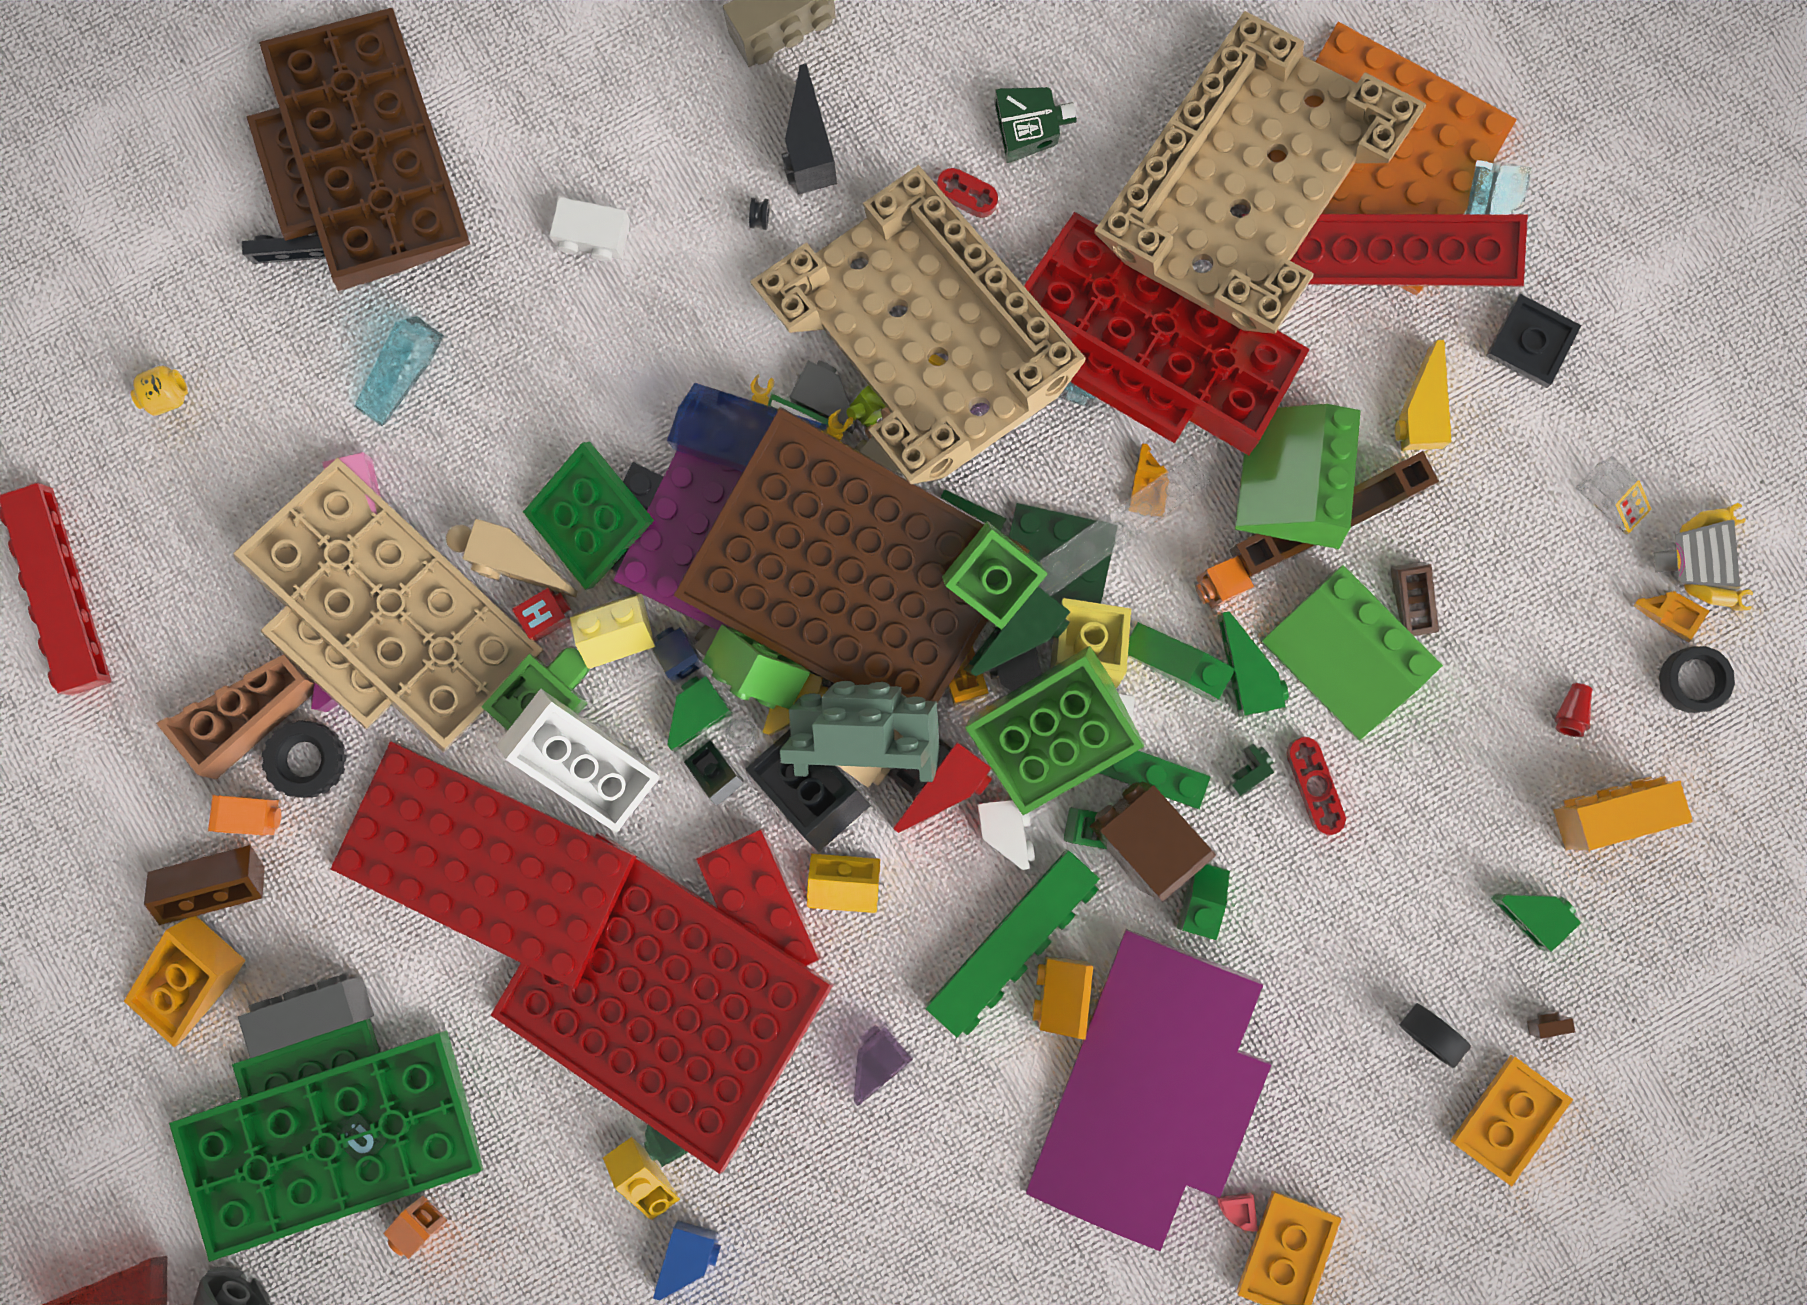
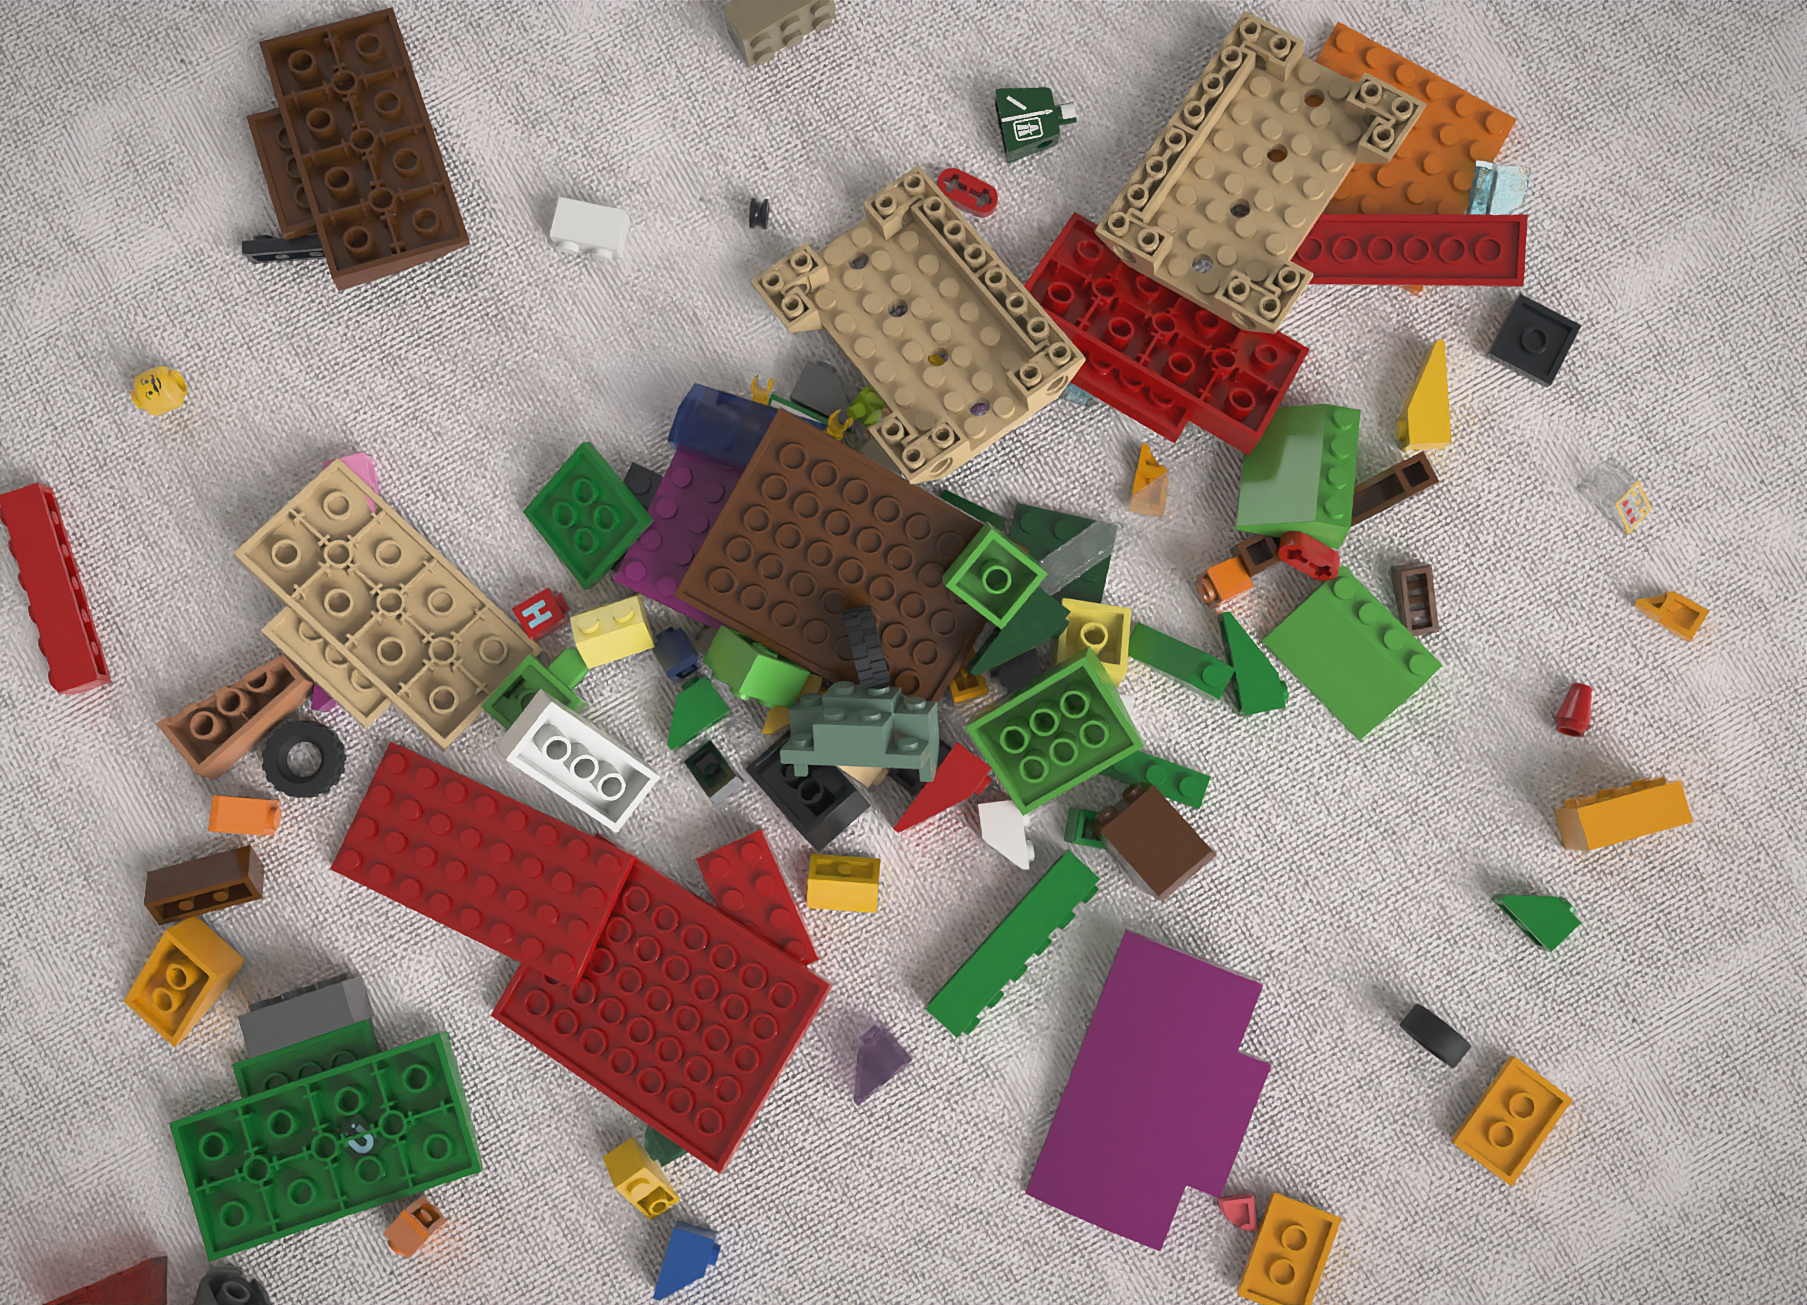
clear light blue slope [354,316,444,426] -> none
tan slope [446,518,578,598] -> none
black slope [781,63,837,195] -> none
light orange slope [1032,956,1093,1040] -> none
green slope [1177,864,1230,941] -> none
dark green bracket [1227,744,1275,797] -> none
red beam [1286,737,1346,835] -> none
reddish brown plate [1527,1010,1576,1039] -> none
torso [1654,503,1753,611] -> none
black tyre [1659,646,1735,713] -> none
none -> black tyre [843,604,890,689]
none -> red beam [1278,531,1340,581]

